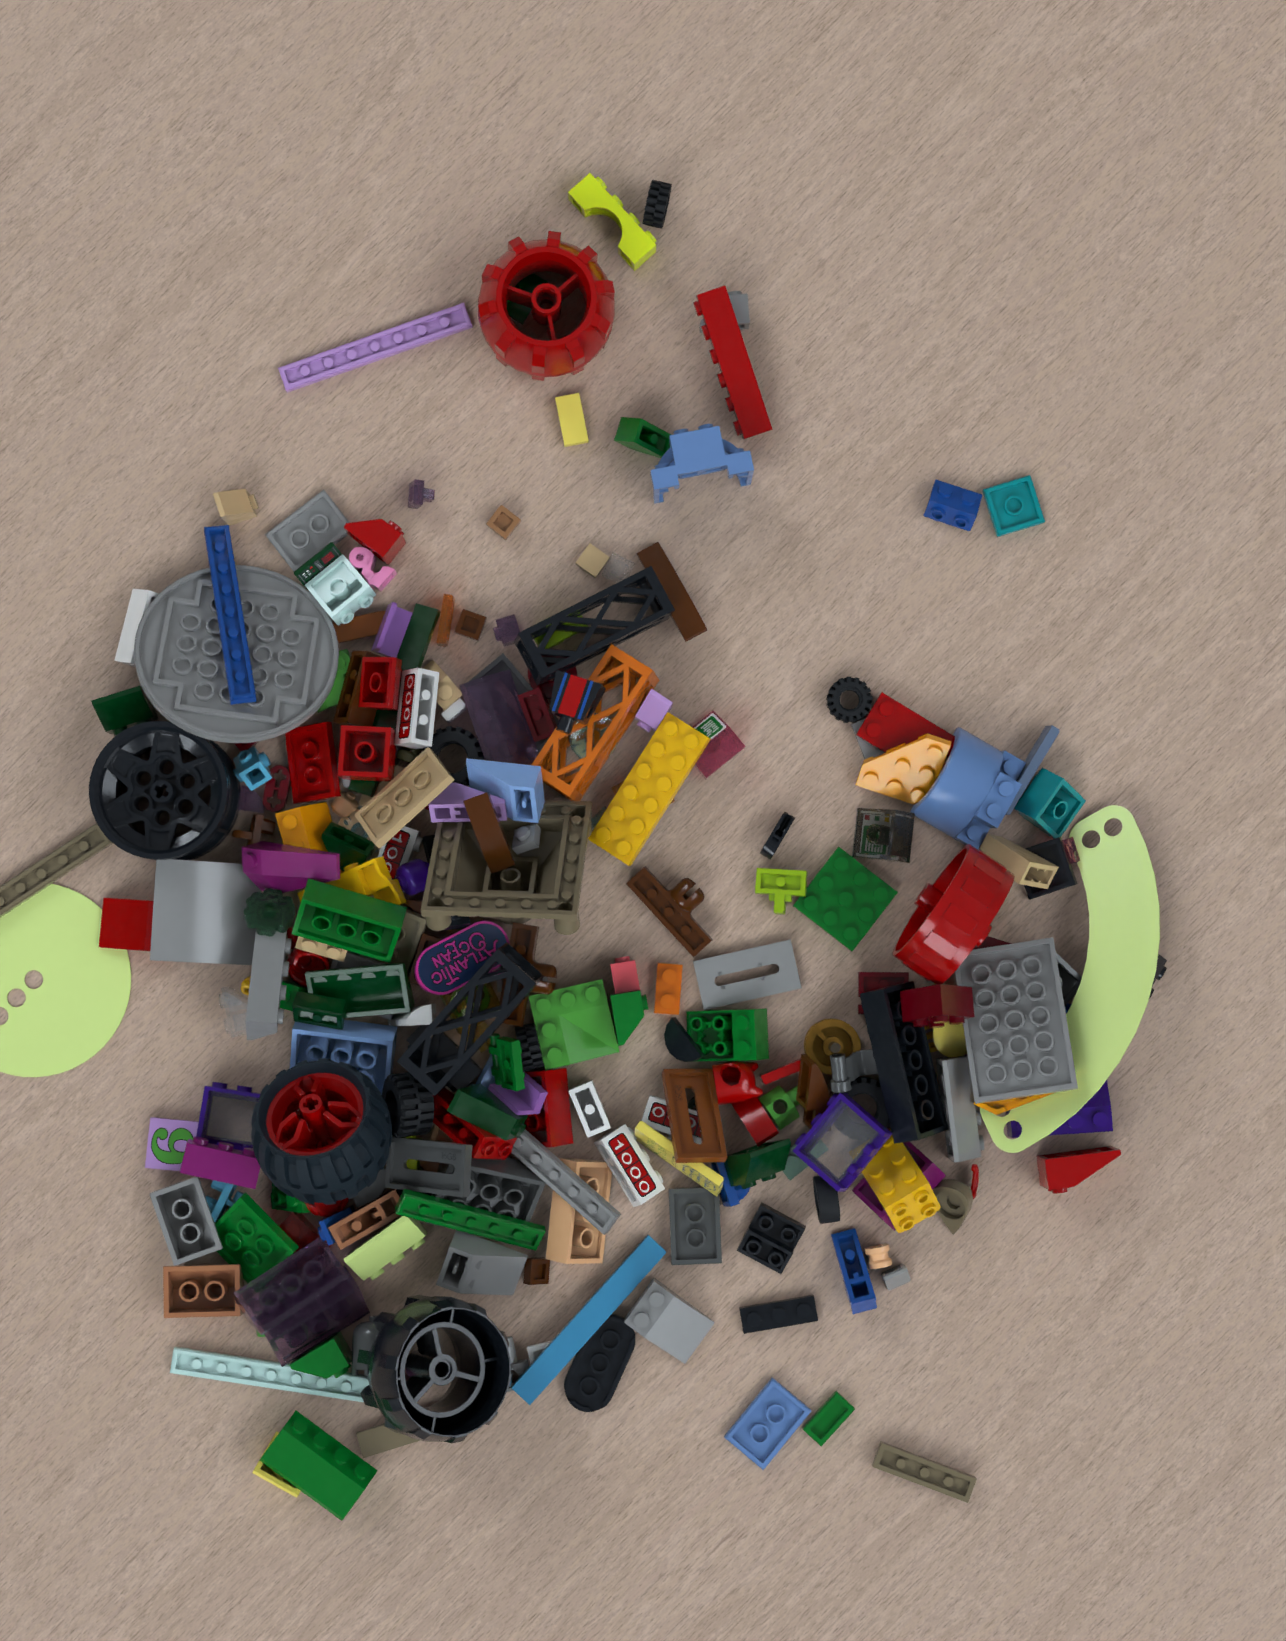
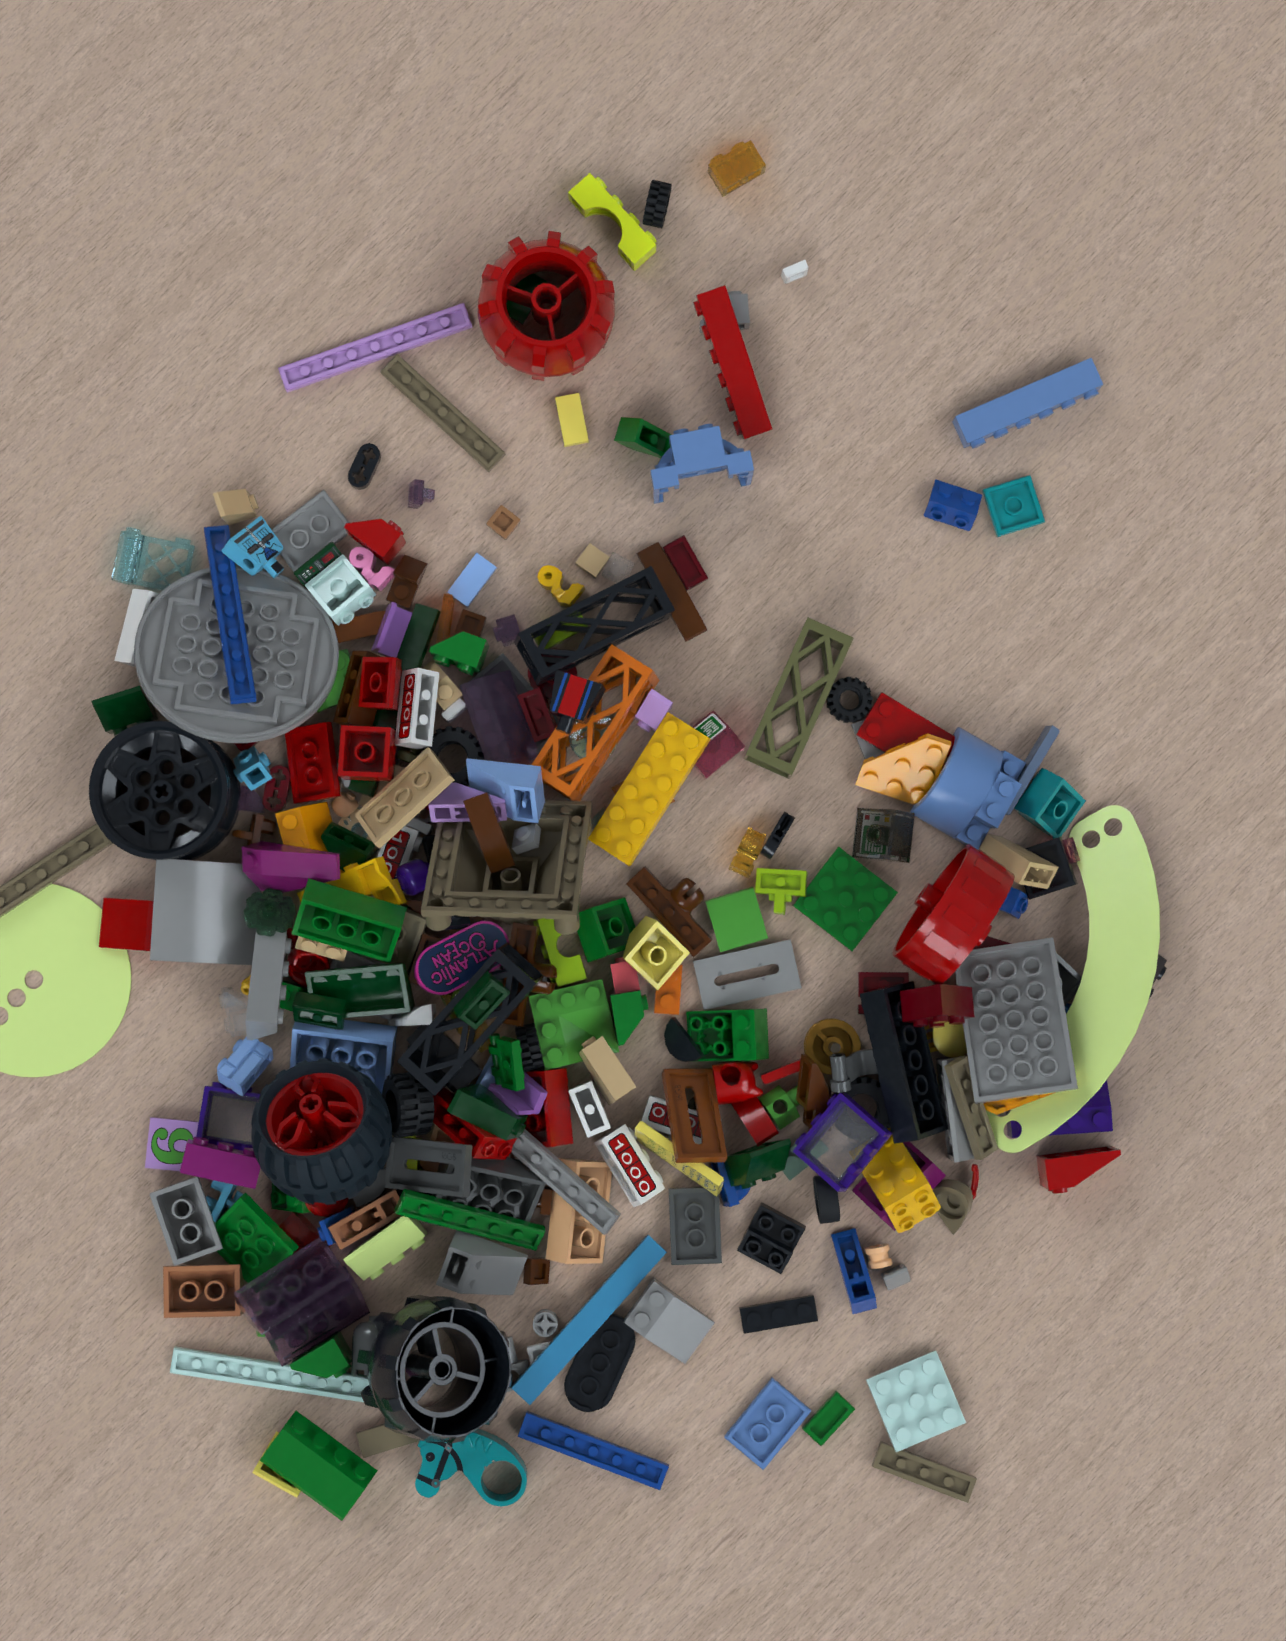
none -> clear light blue piece [111,527,195,591]
none -> light blue brick [217,1036,274,1096]
none -> medium azure torso [221,516,284,579]
none -> black beam [348,443,381,490]
none -> dark tan tile [380,354,506,472]
none -> reddish brown slope [386,555,428,610]
none -> light grey tile [406,812,433,836]
none -> teal animal [415,1429,527,1506]
none -> green slope [429,631,490,676]
none -> light blue tile [447,553,497,608]
none -> dark green slope [454,971,510,1030]
none -> blue plate [518,1411,669,1490]
none -> lime arch [533,918,587,987]
none -> light grey wheel [533,1309,558,1337]
none -> reddish brown plate [536,1187,553,1215]
none -> yellow leg [537,565,585,608]
none -> green slope [577,897,635,962]
none -> tan slope [579,1036,636,1105]
none -> light yellow slope [623,916,690,991]
none -> dark red tile [662,535,708,591]
none -> bright green slope [705,887,768,952]
none -> clear yellow brick [708,140,766,197]
none -> clear yellow leg [728,827,767,879]
none -> olive piece [744,617,853,779]
none -> white tile [781,260,809,284]
none -> light aqua plate [865,1350,966,1452]
none -> dark tan plate [944,1056,998,1160]
none -> medium blue brick [952,358,1104,449]
none -> blue bracket [999,887,1028,919]

